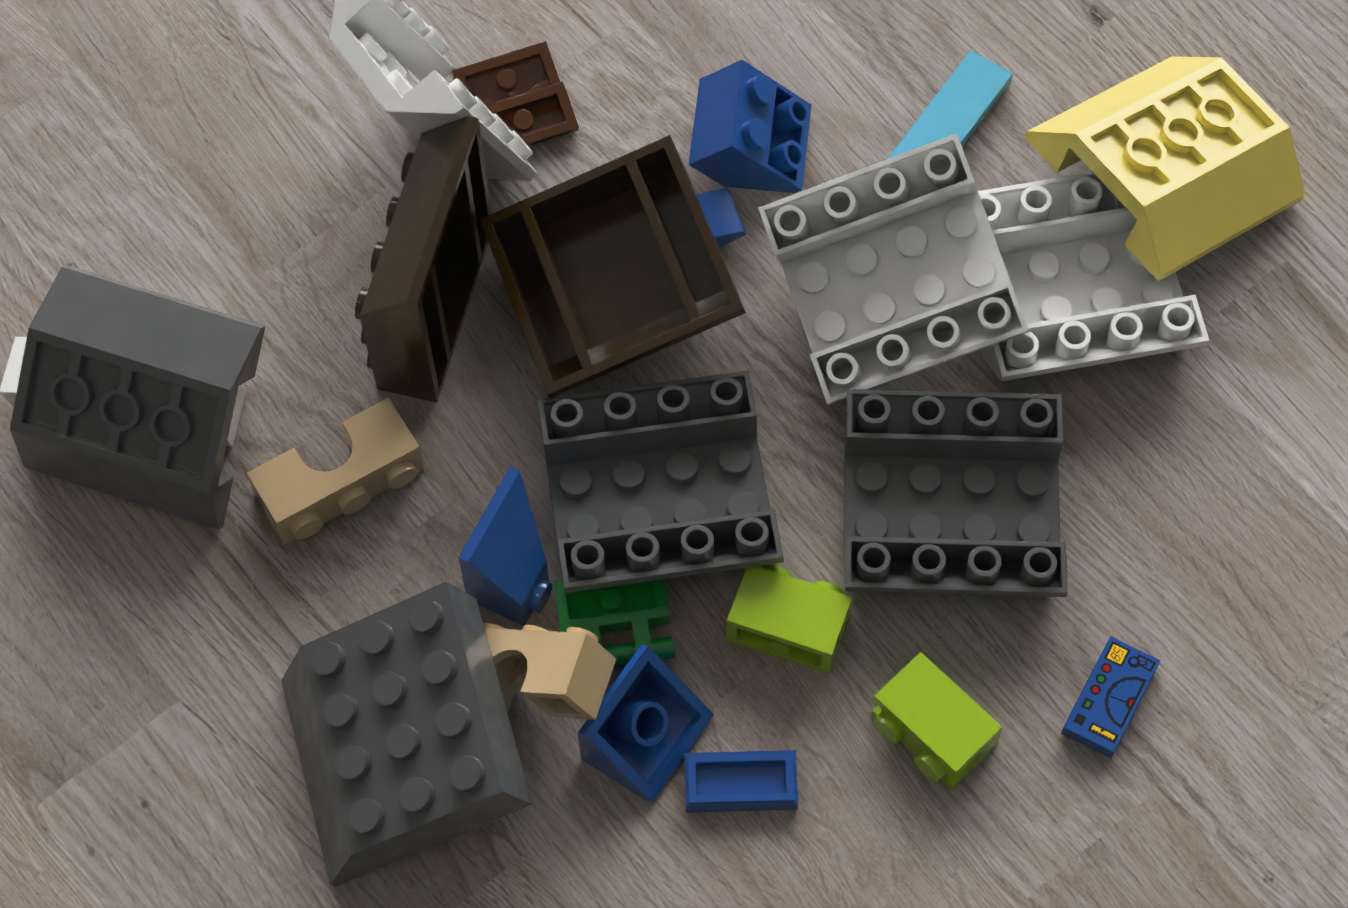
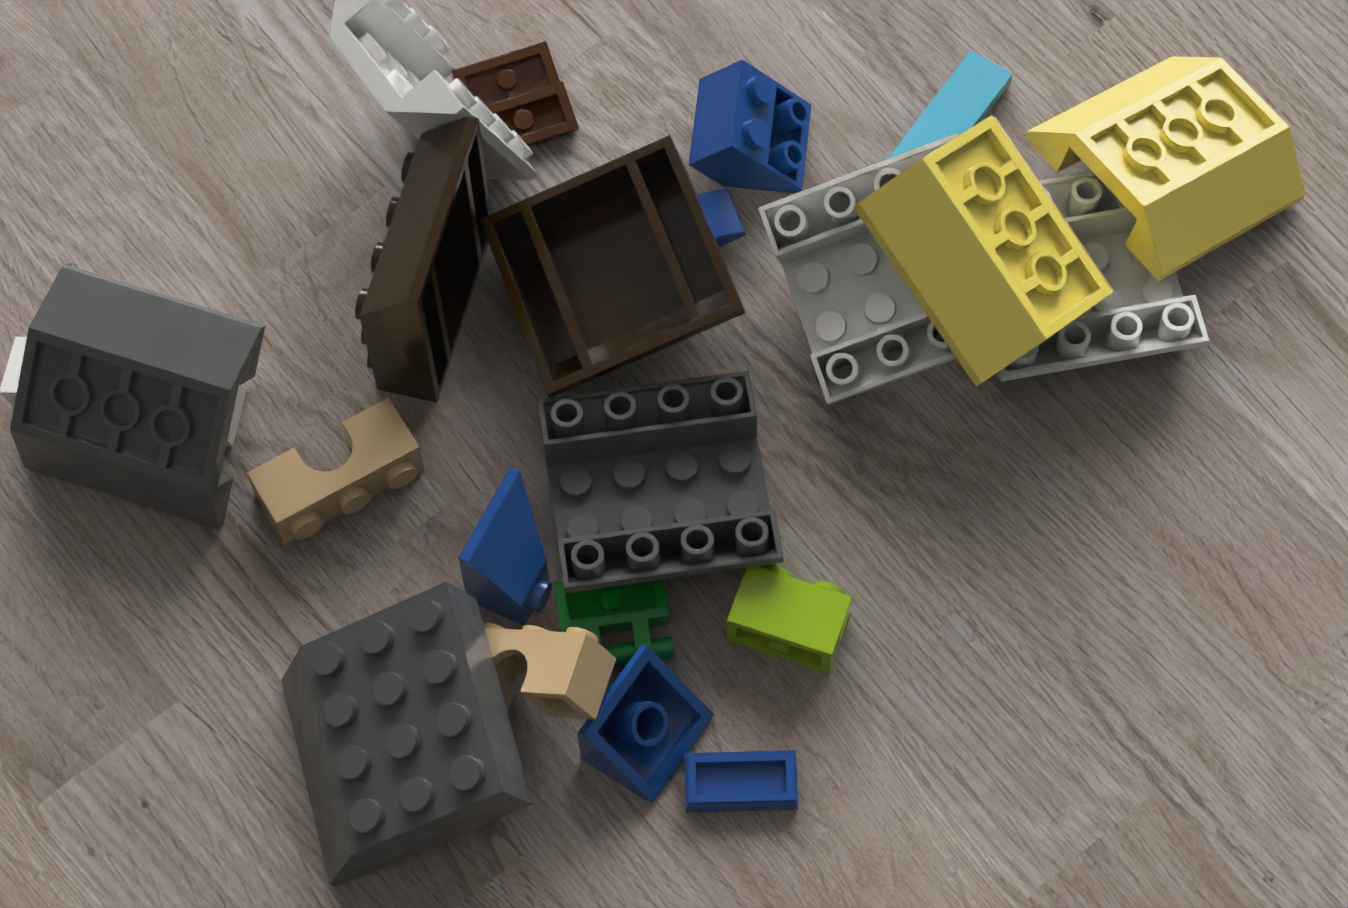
dark grey slope [843,389,1068,597] -> none
lime brick [871,652,1002,790] -> none
blue tile [1061,636,1161,759] -> none
none -> light yellow slope [853,115,1113,387]

